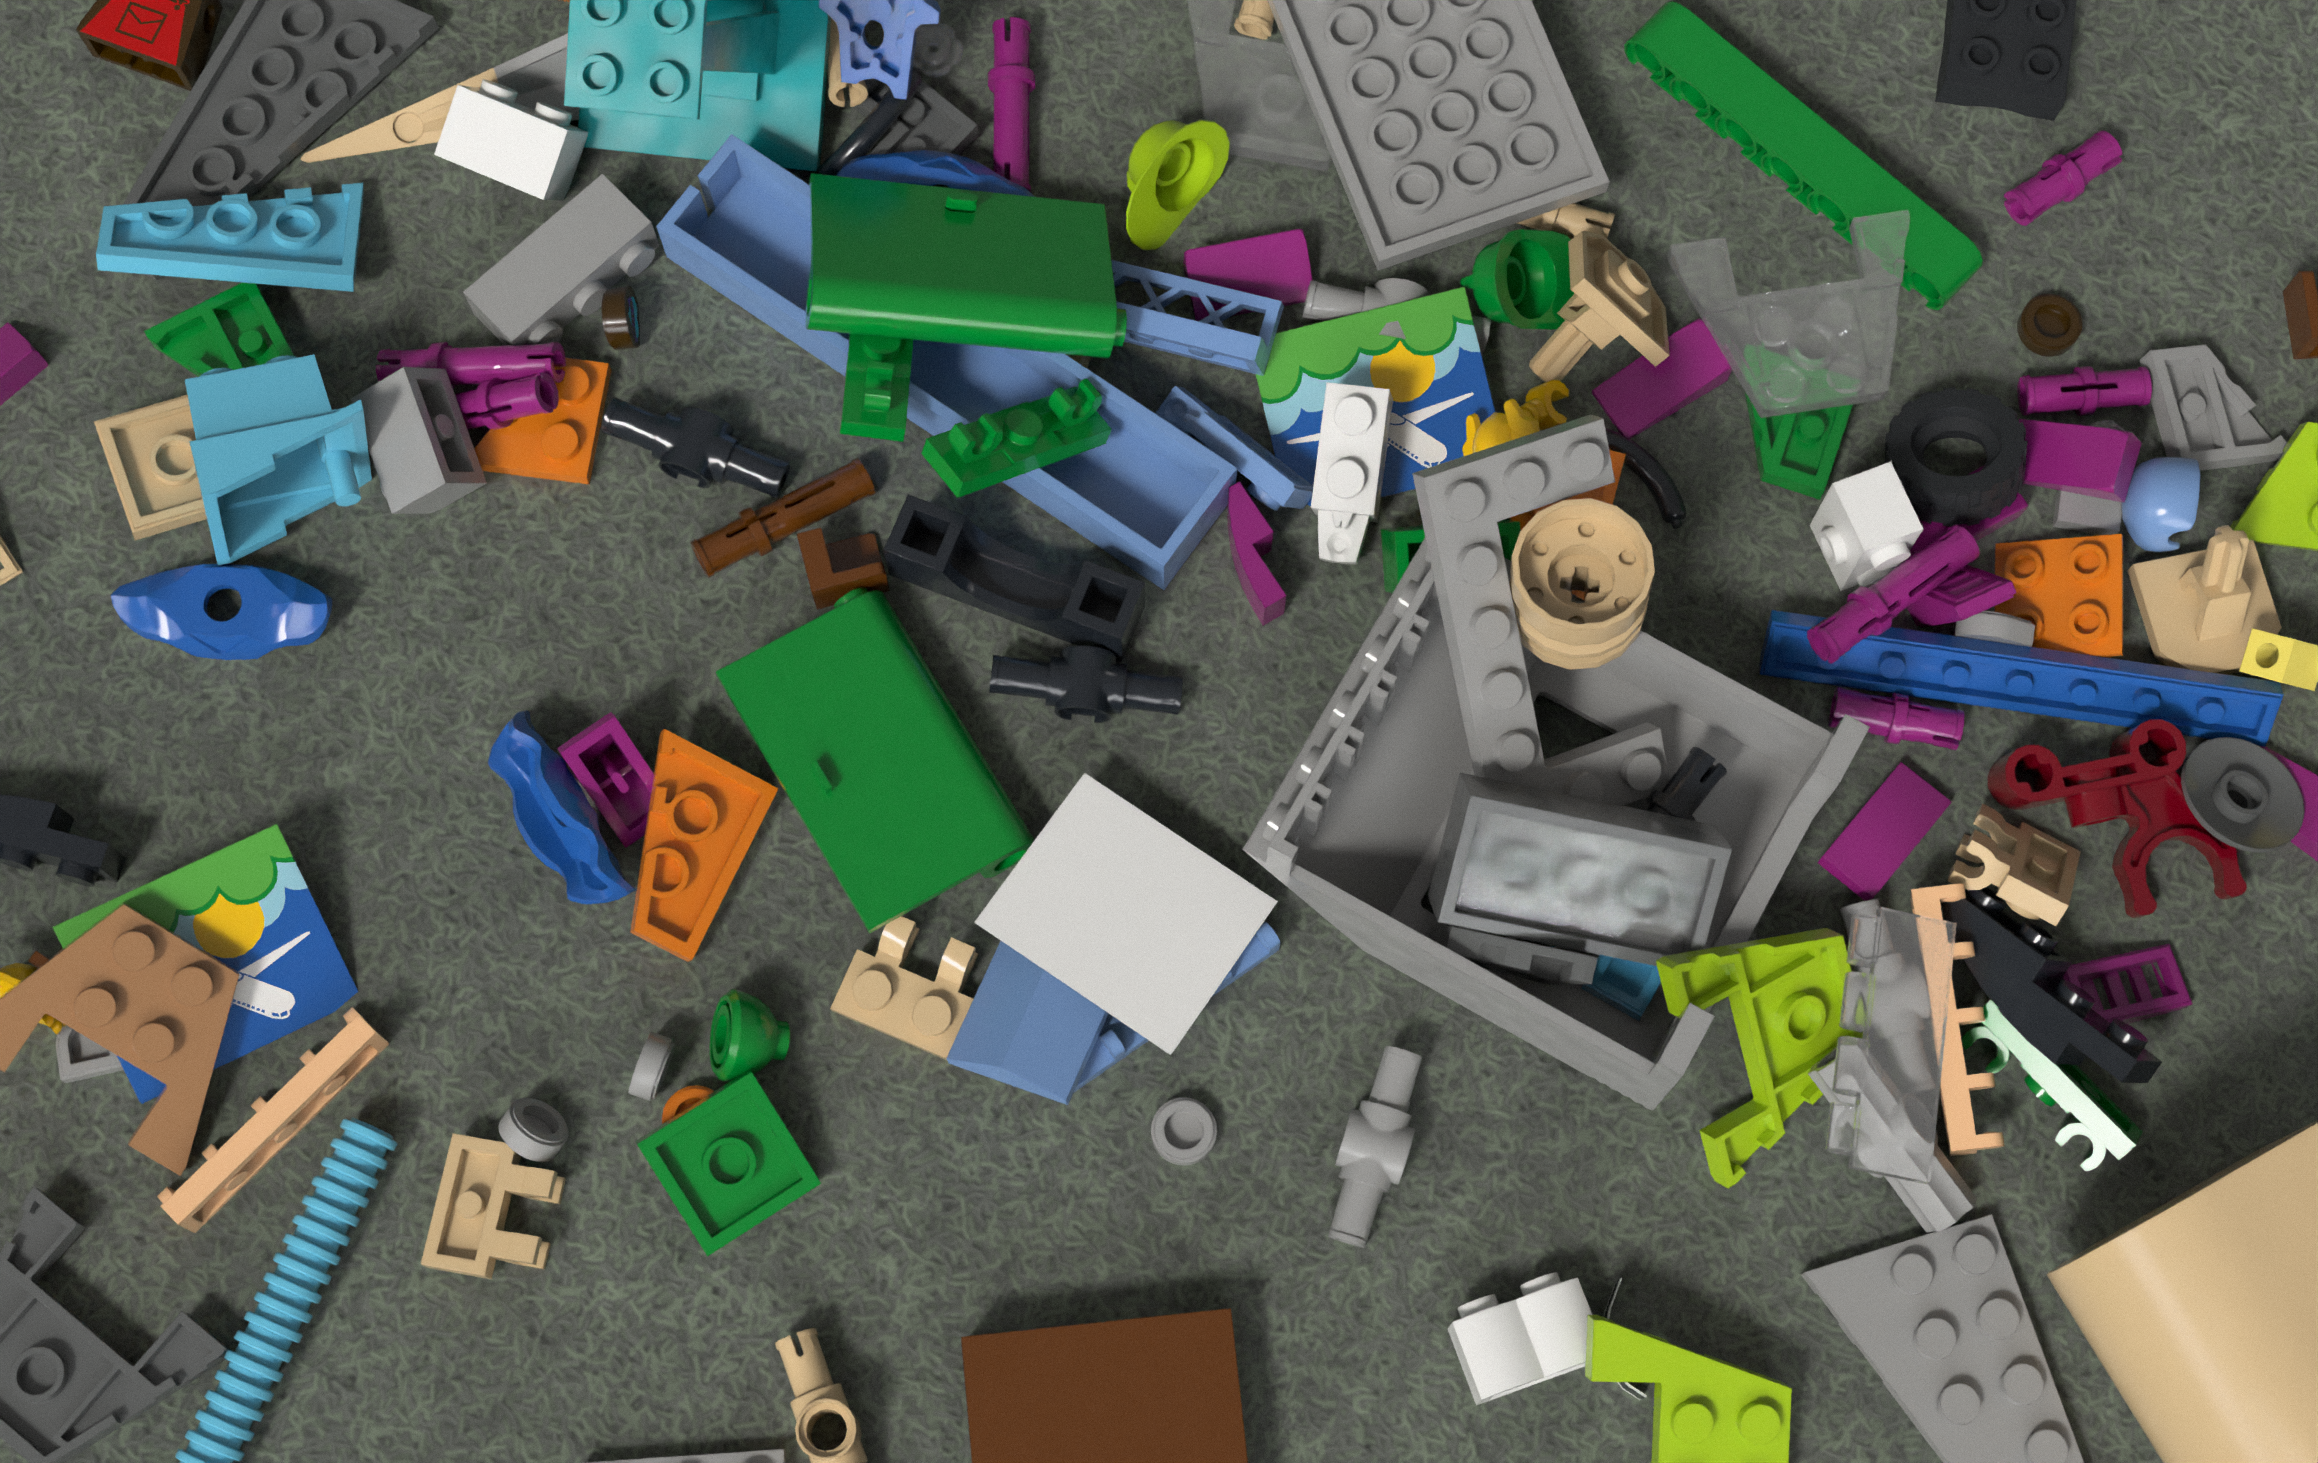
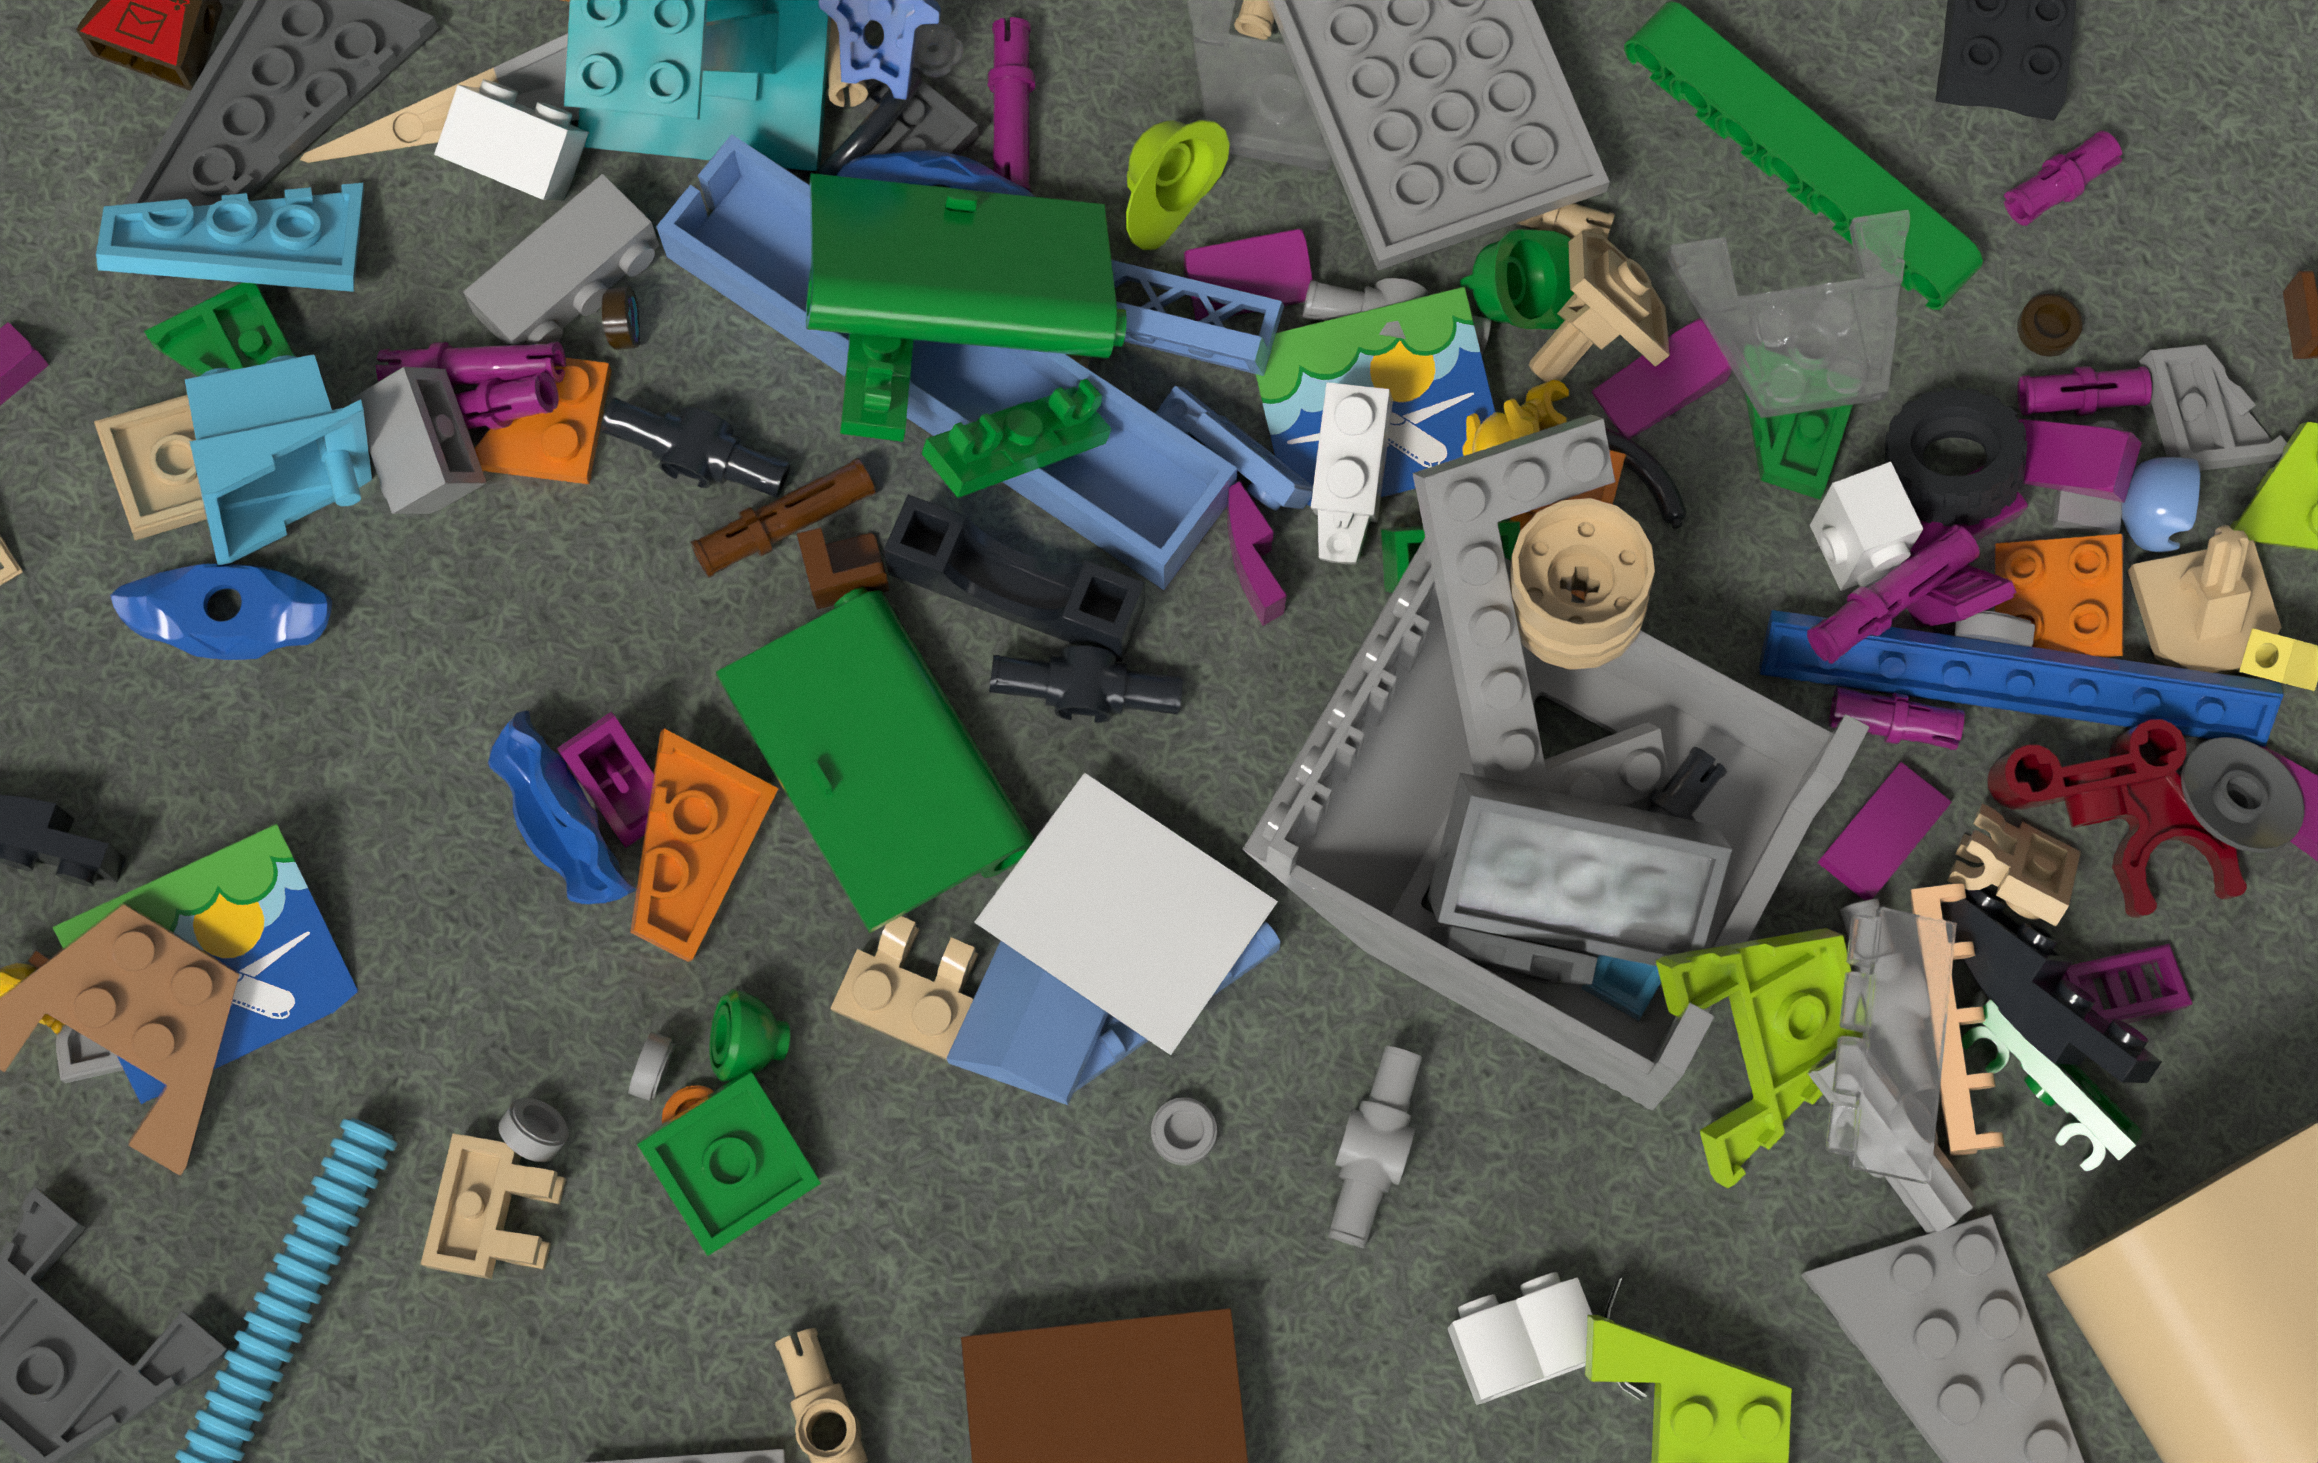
light nougat hinge [157,1007,390,1233] -> none

